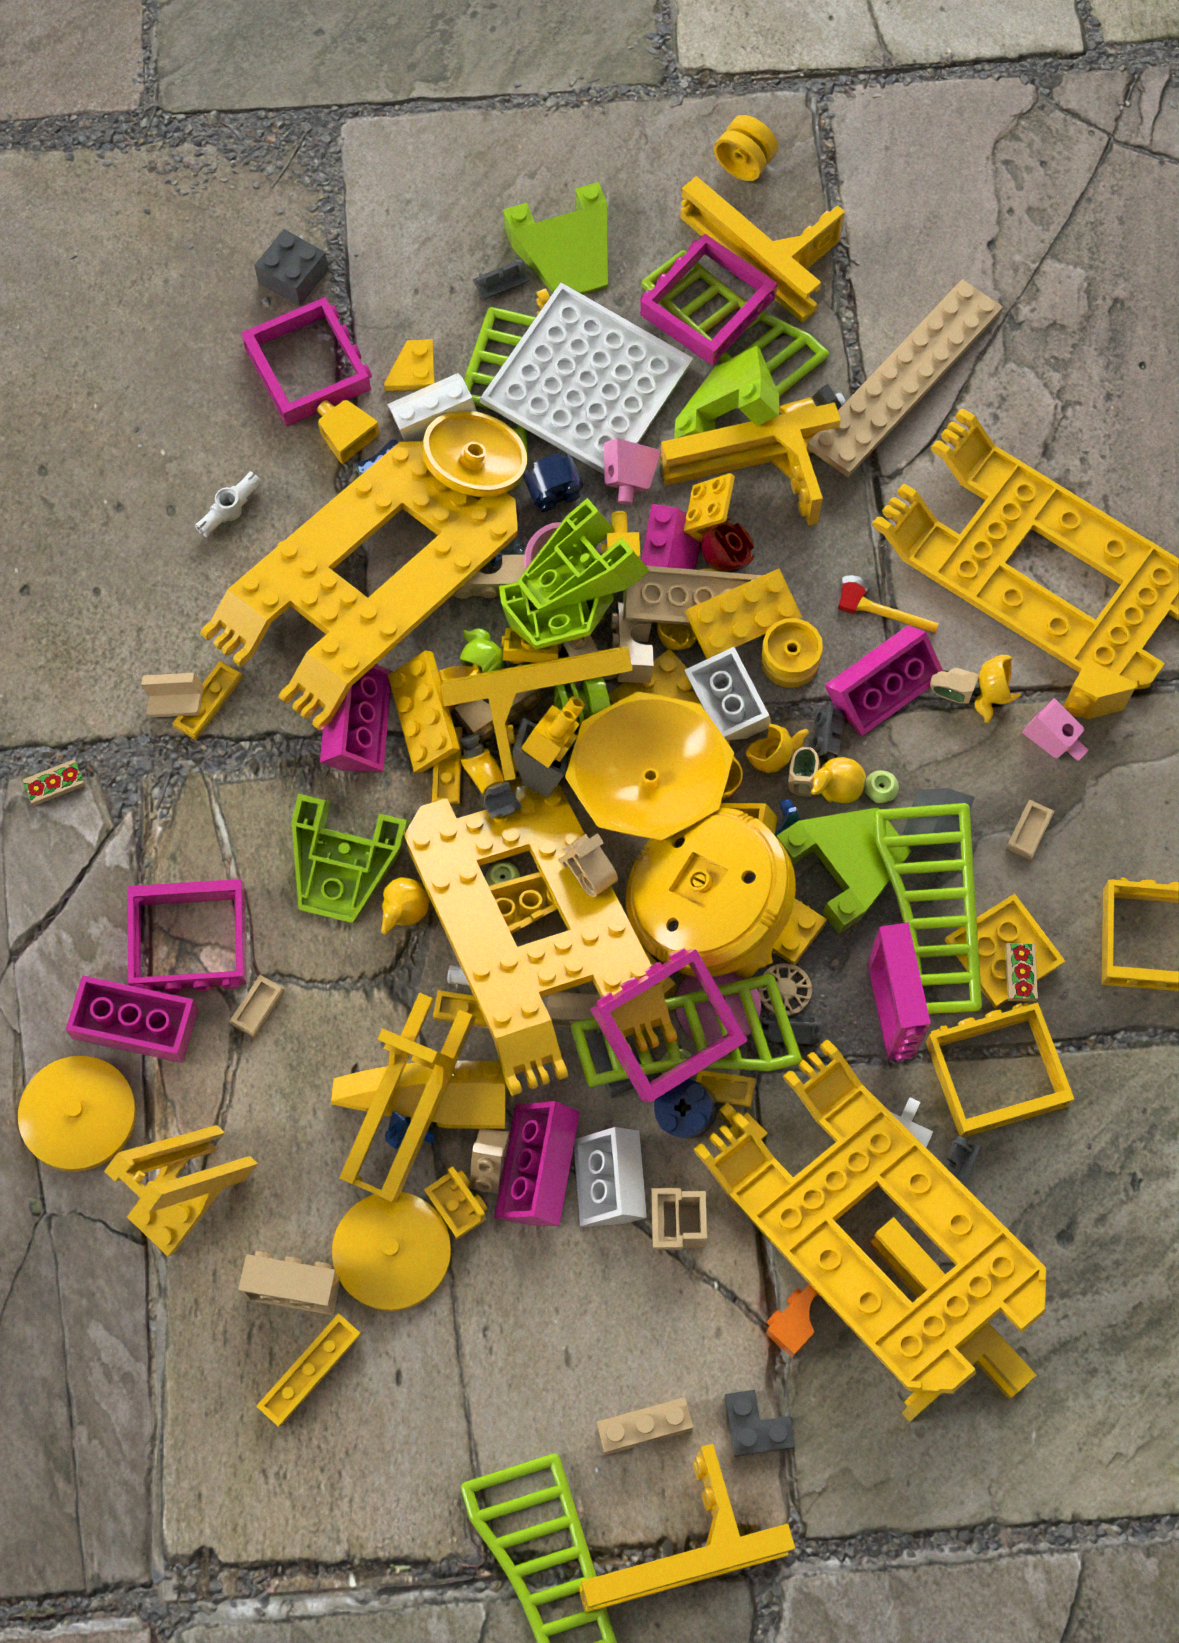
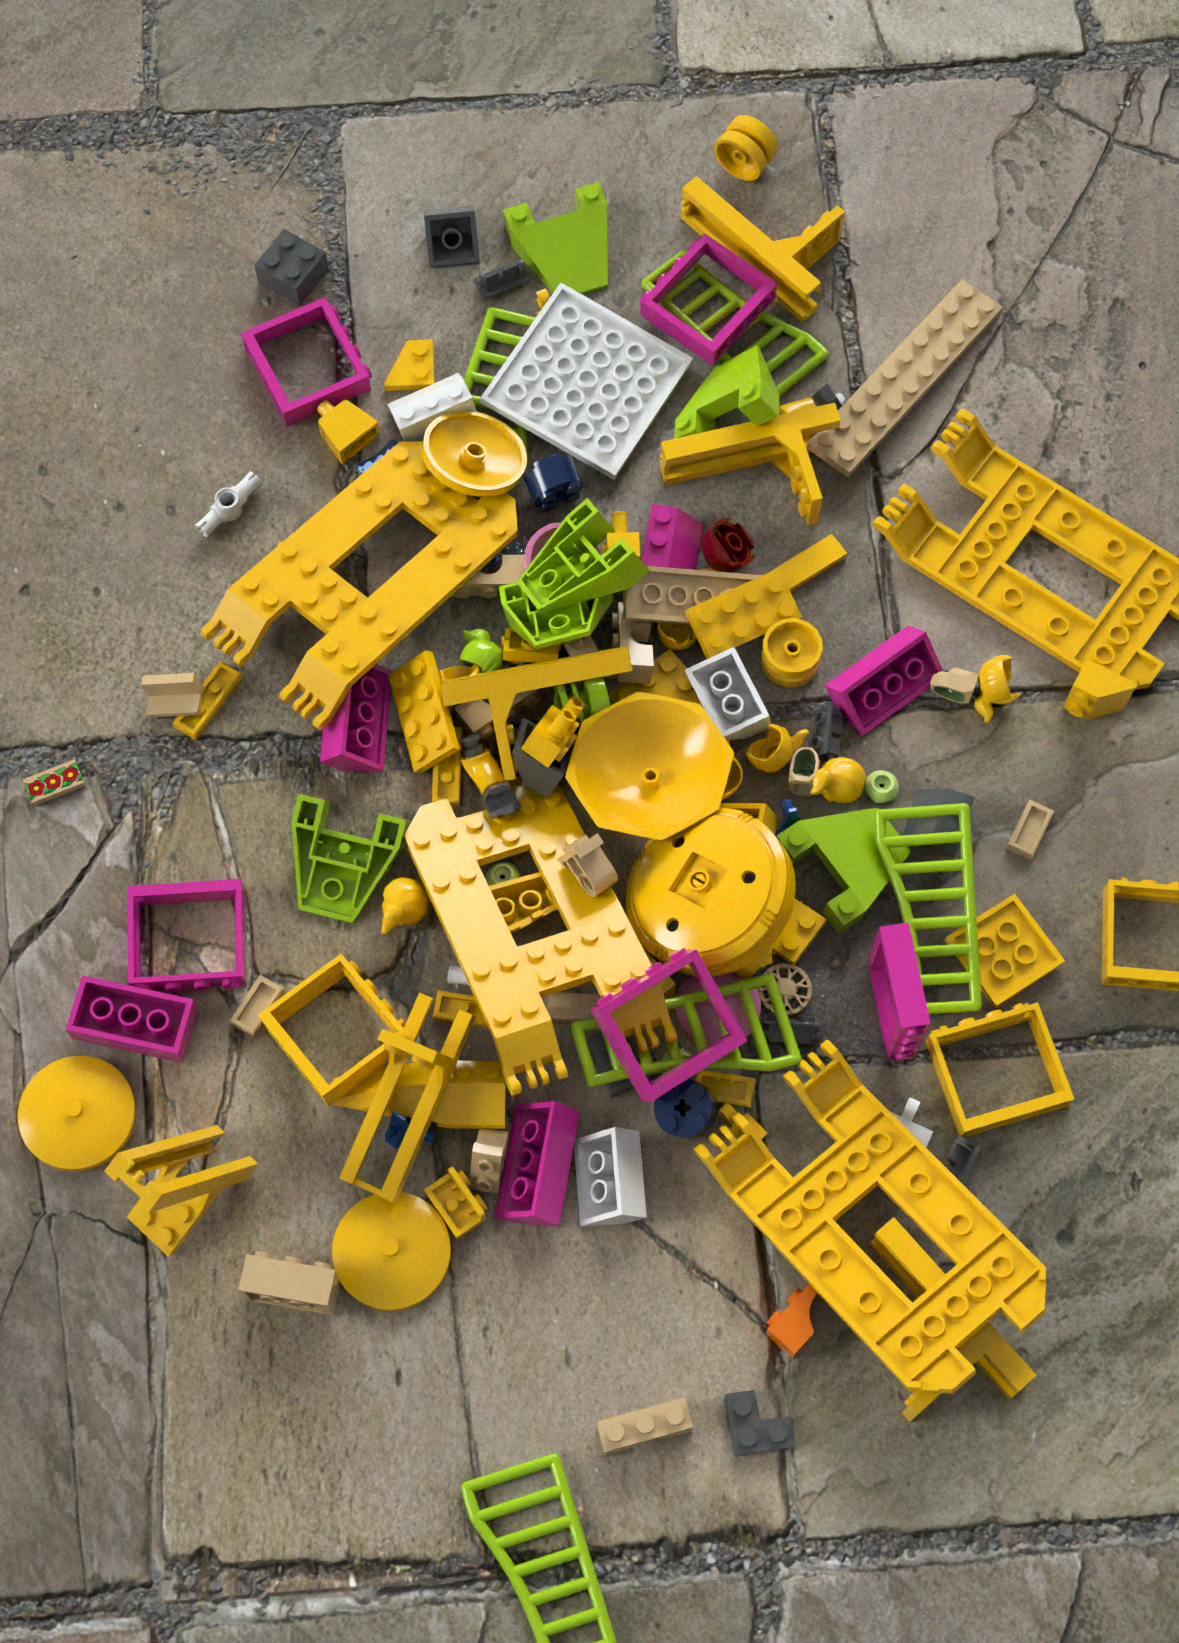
yellow plate [256,1313,362,1428] -> none
yellow piece [578,1444,796,1613] -> none
bright pink torso [604,438,660,505] -> none
tan plate [651,1188,707,1250] -> none
yellow bracket [683,473,735,543] -> none
piece [838,575,939,633] -> none
tile [1005,943,1038,1001] -> none
bright pink torso [1022,698,1089,761] -> none
none -> yellow window [258,954,406,1108]
none -> dark grey slope [423,206,480,267]
none -> yellow tile [770,534,847,592]

